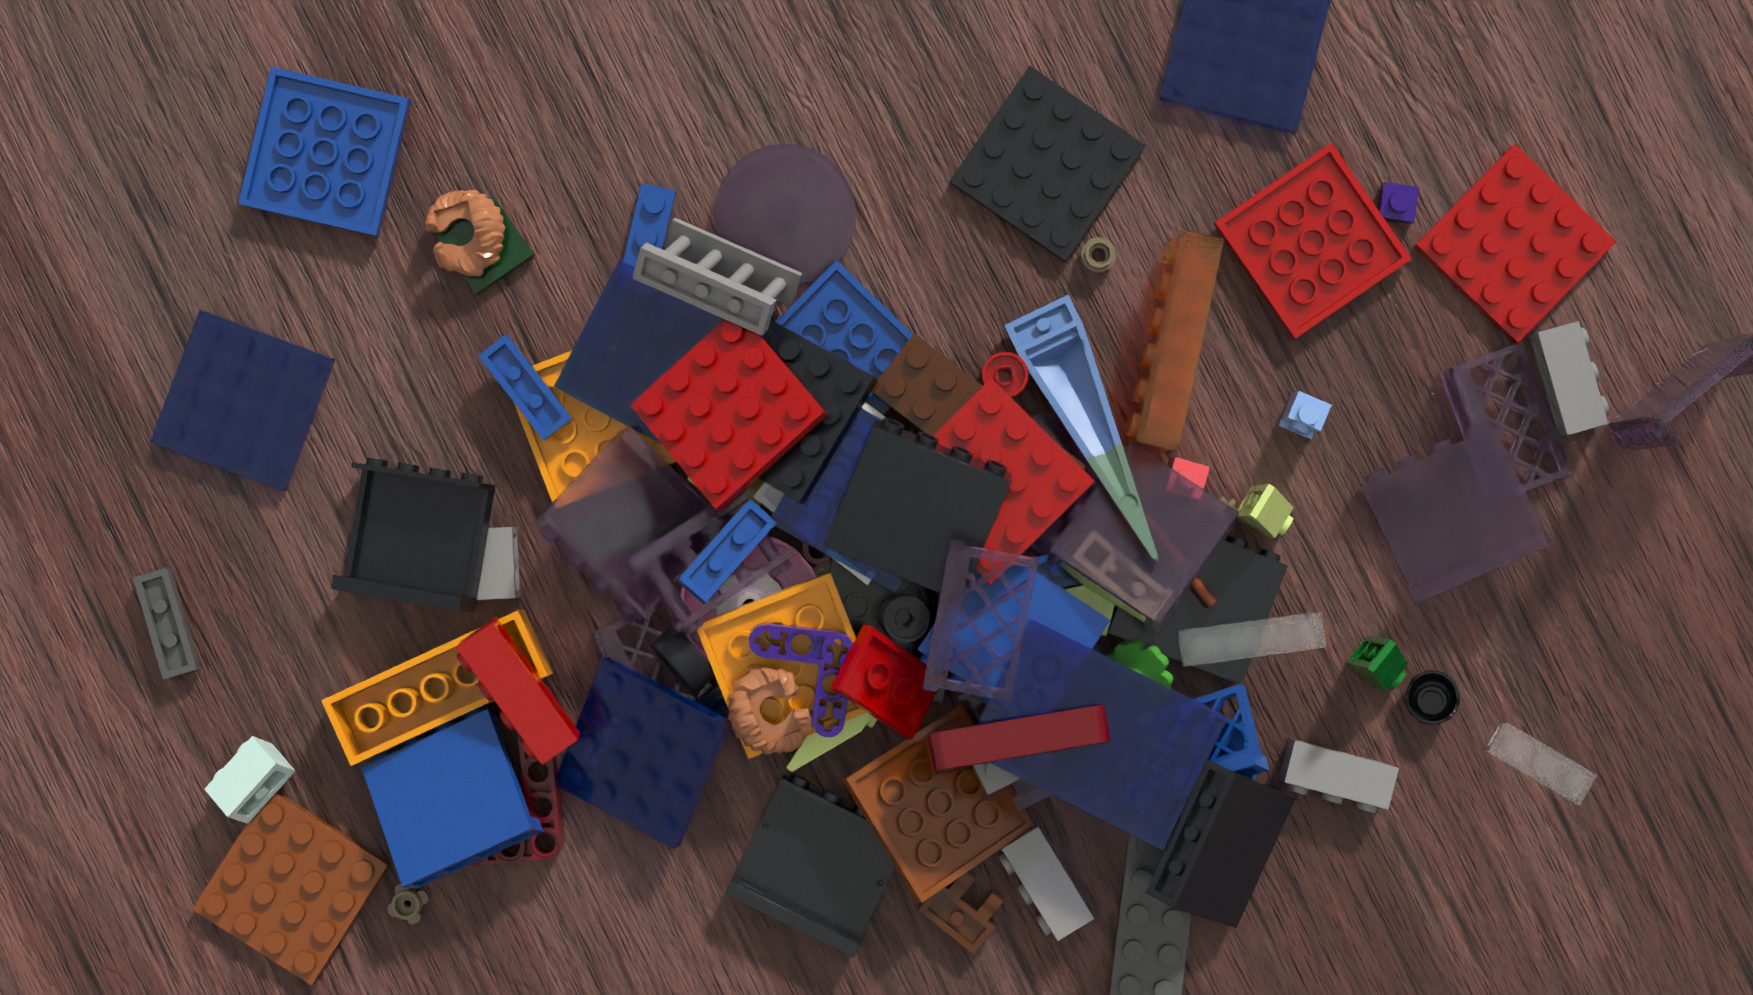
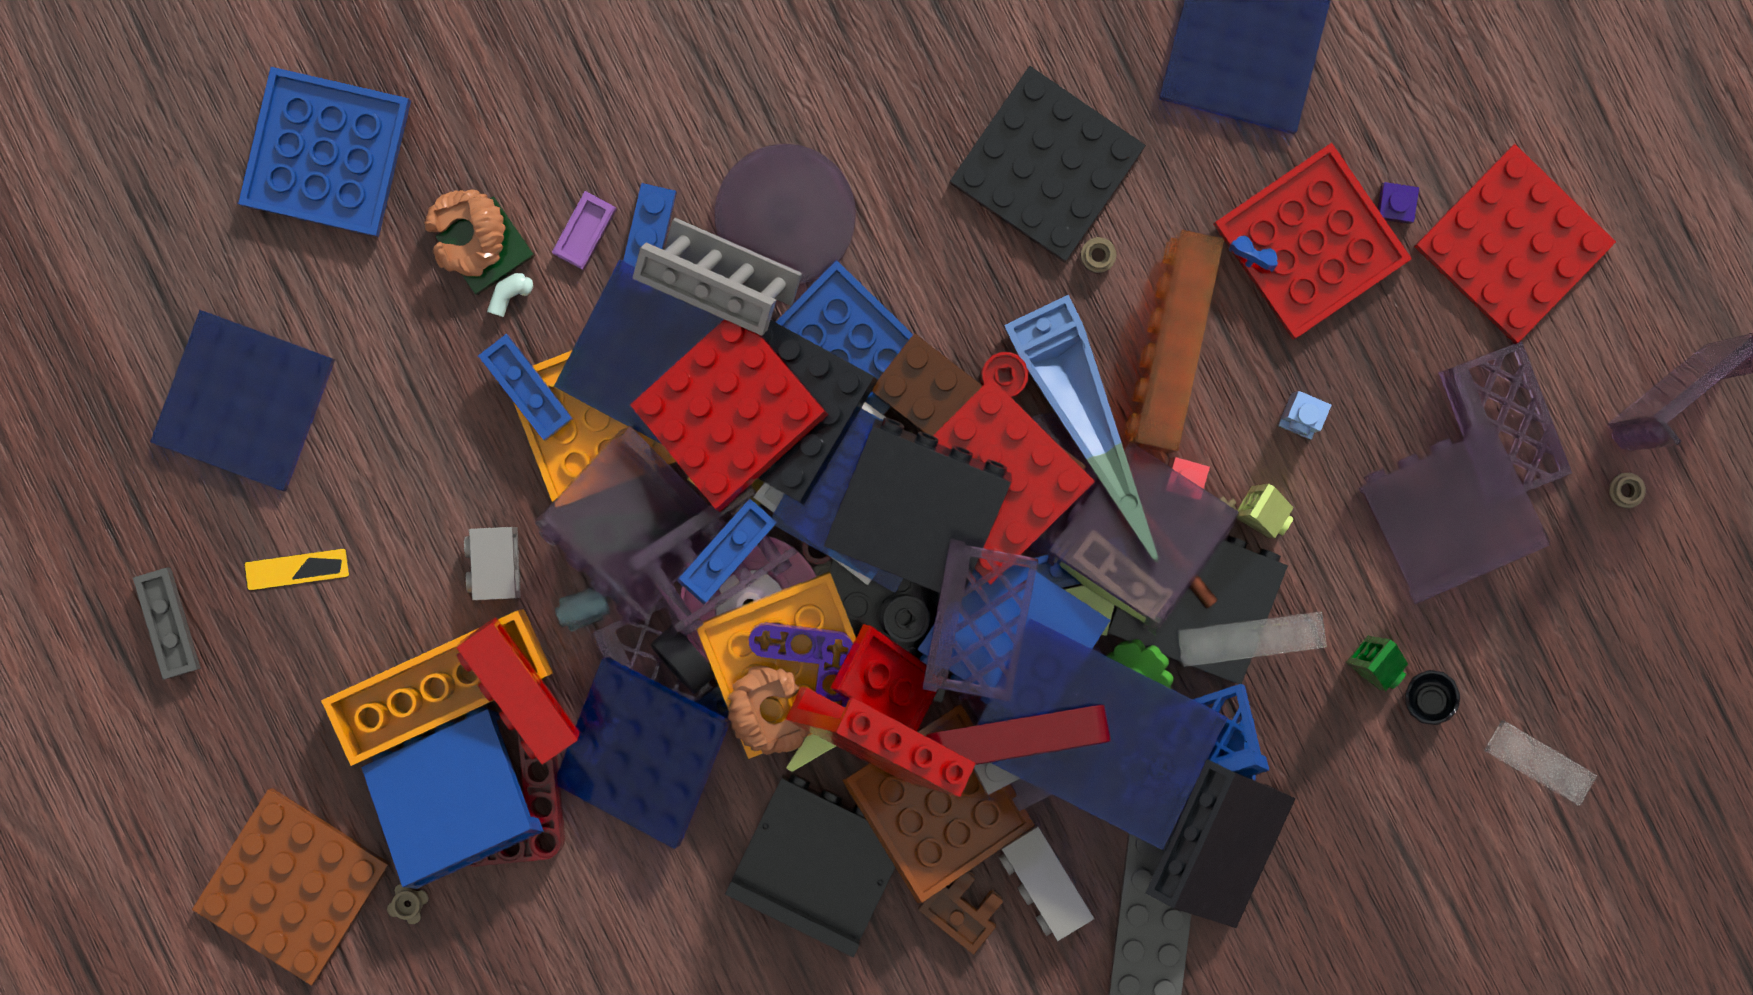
light aqua brick [204,736,295,824] -> none
black panel [331,457,496,613] -> none
light grey brick [1278,738,1399,813] -> none
light grey brick [1528,321,1609,437] -> none
none -> yellow sticker [245,549,349,590]
none -> light aqua arm [487,273,533,317]
none -> medium lavender tile [552,191,617,271]
none -> clear light blue brick [555,587,611,632]
none -> red panel [785,686,976,797]
none -> blue piece [1229,235,1278,272]
none -> dark tan plate [1609,473,1646,508]

